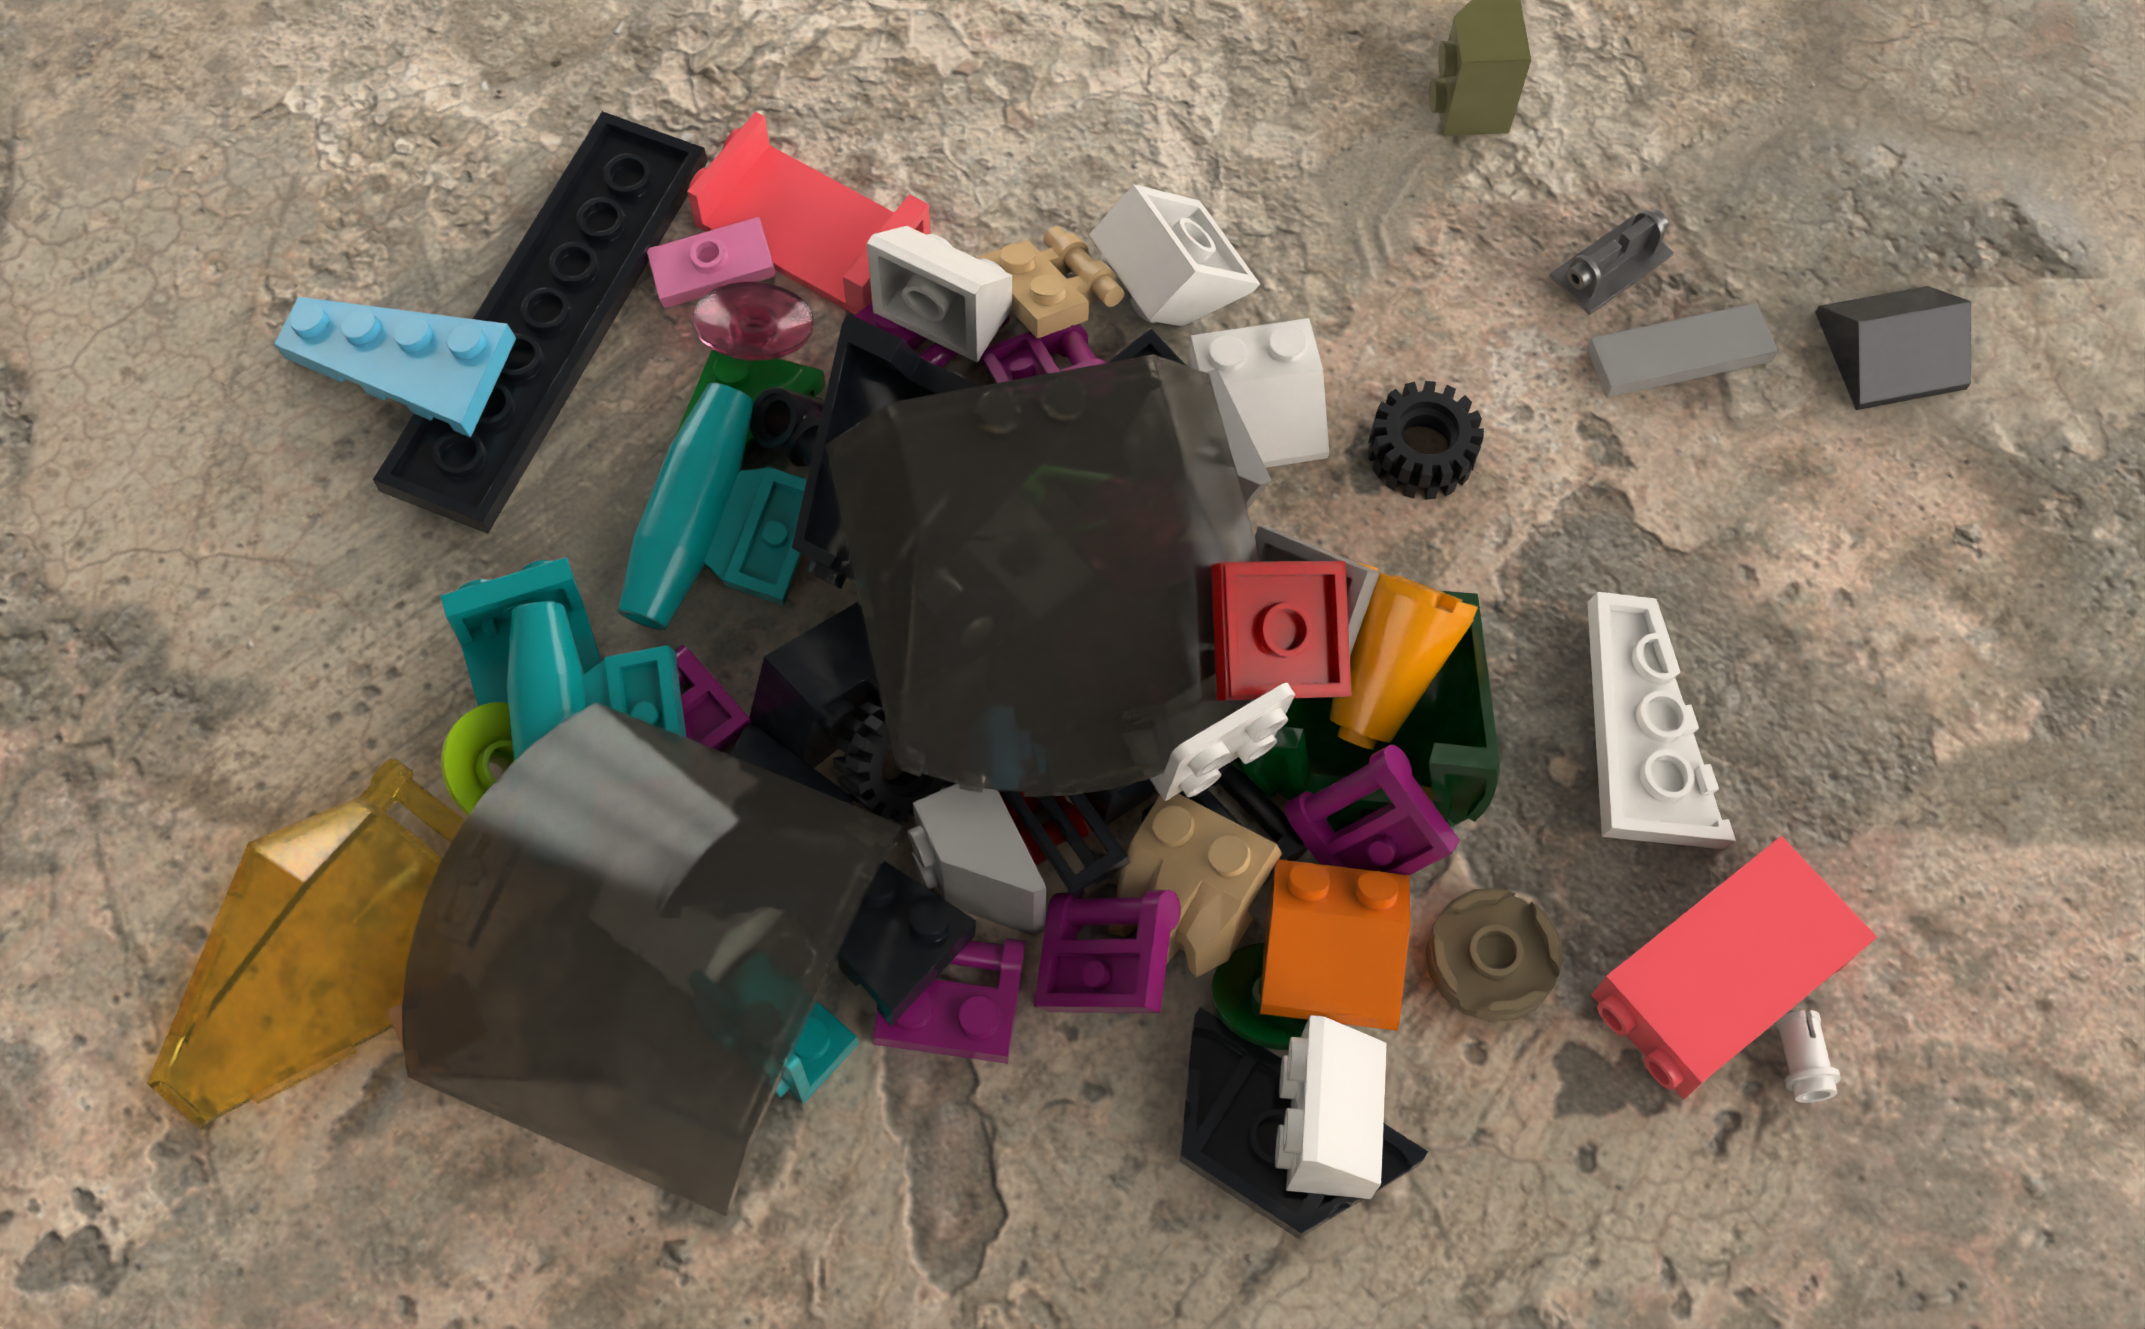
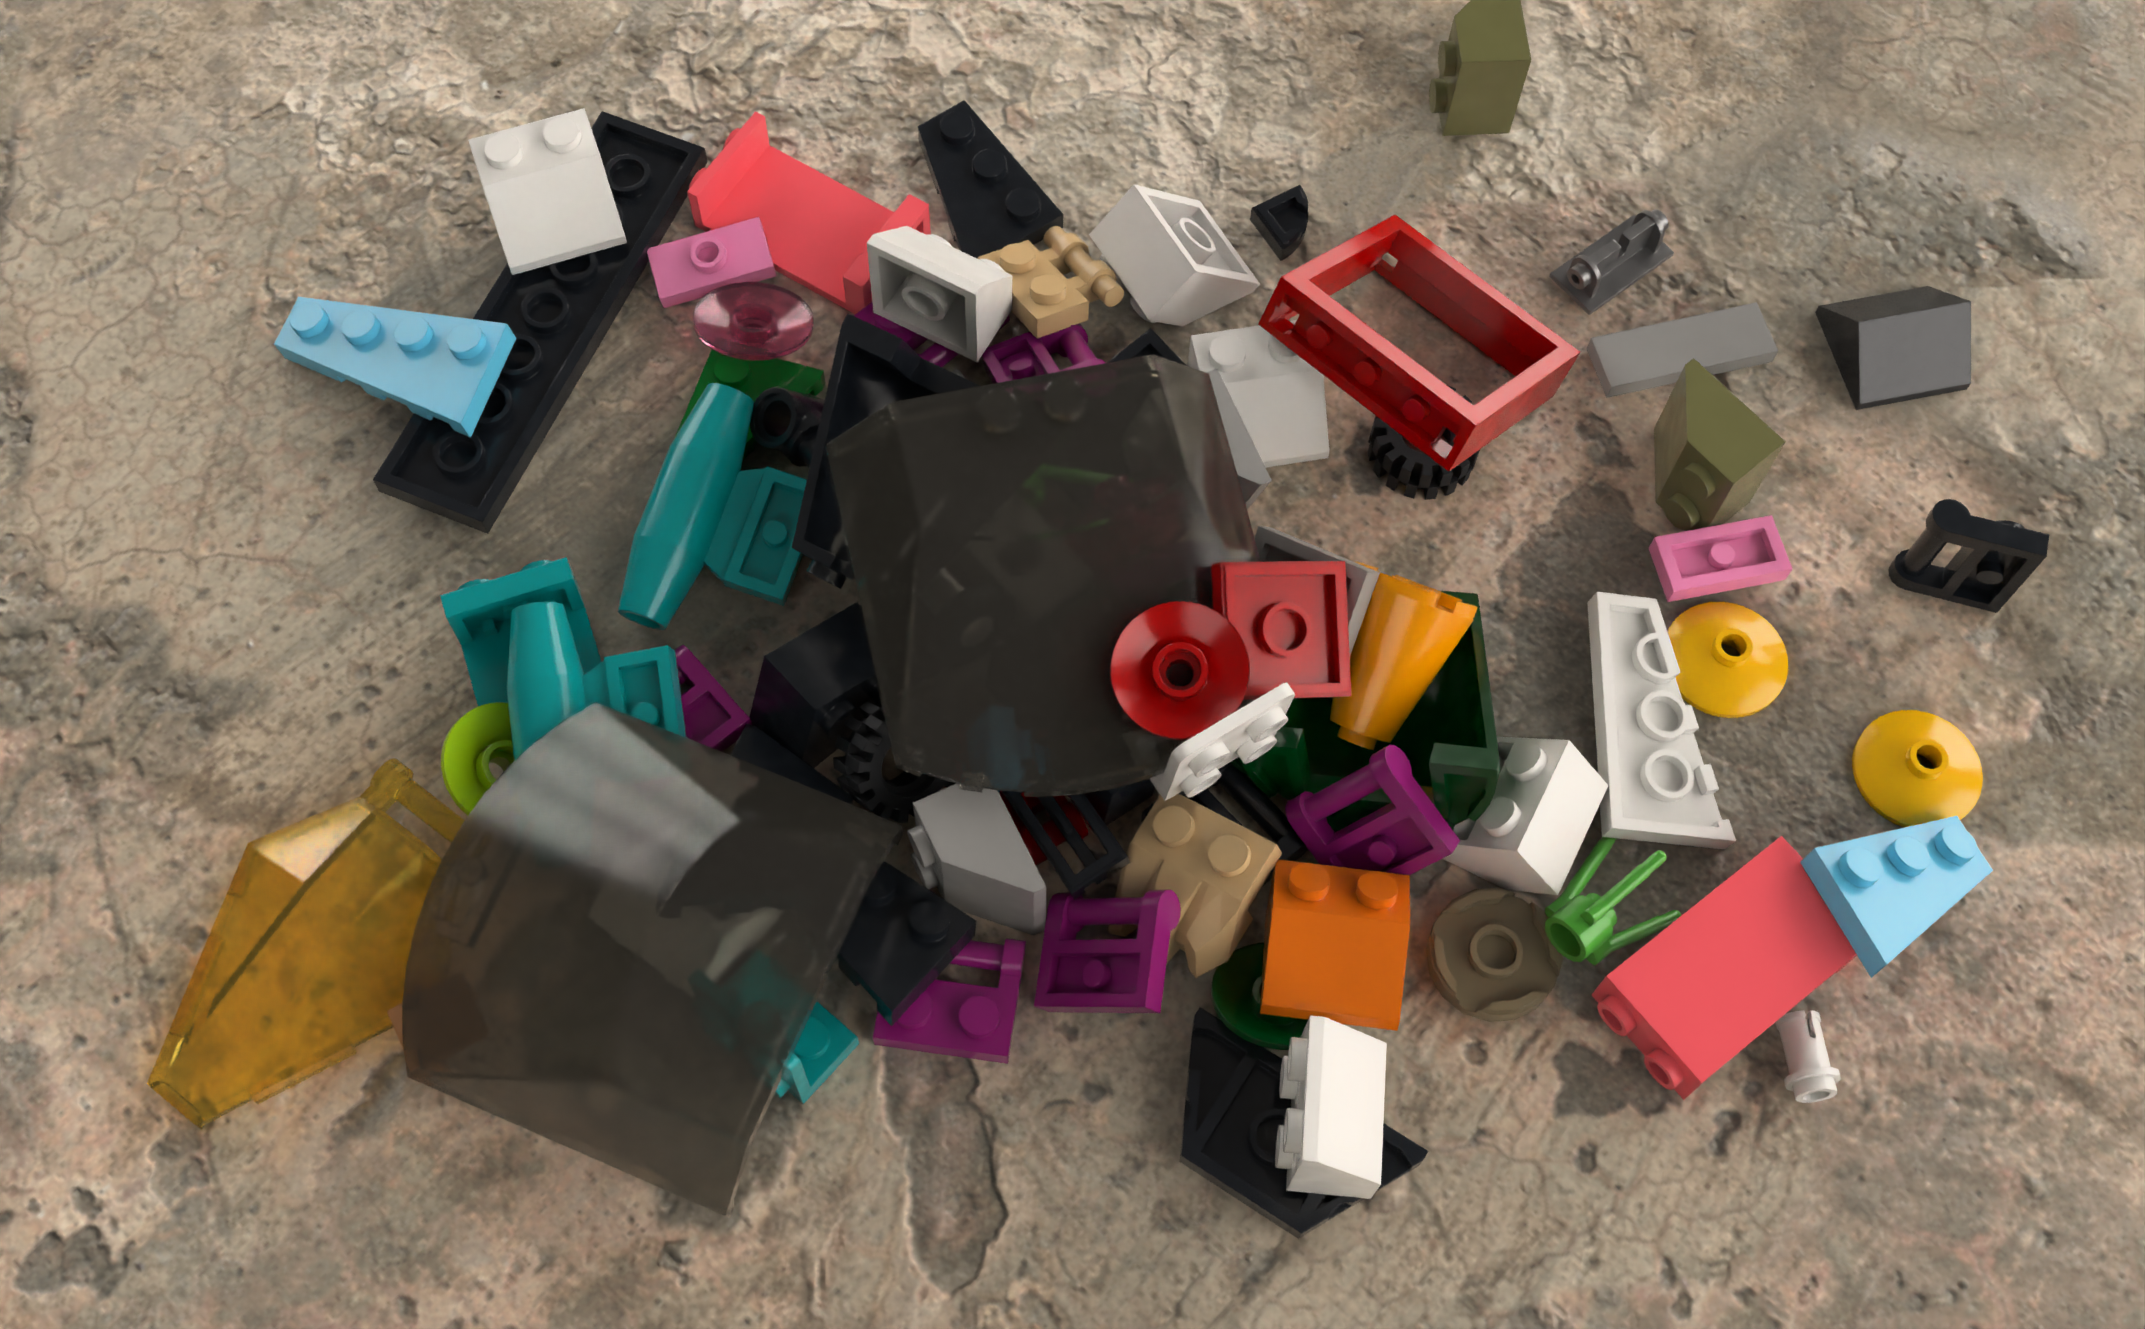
none -> white slope [468,108,627,275]
none -> black wing [918,100,1063,259]
none -> red dish [1110,601,1250,740]
none -> black tile [1250,185,1308,261]
none -> red window [1258,215,1580,472]
none -> white slope [1443,737,1608,895]
none -> bright green plant [1544,837,1682,965]
none -> bright pink plate [1648,515,1792,602]
none -> olive slope [1654,358,1786,531]
none -> yellow dish [1667,602,1788,718]
none -> medium azure wing [1800,816,1993,978]
none -> yellow dish [1852,710,1983,828]
none -> black plate [1888,499,2049,613]

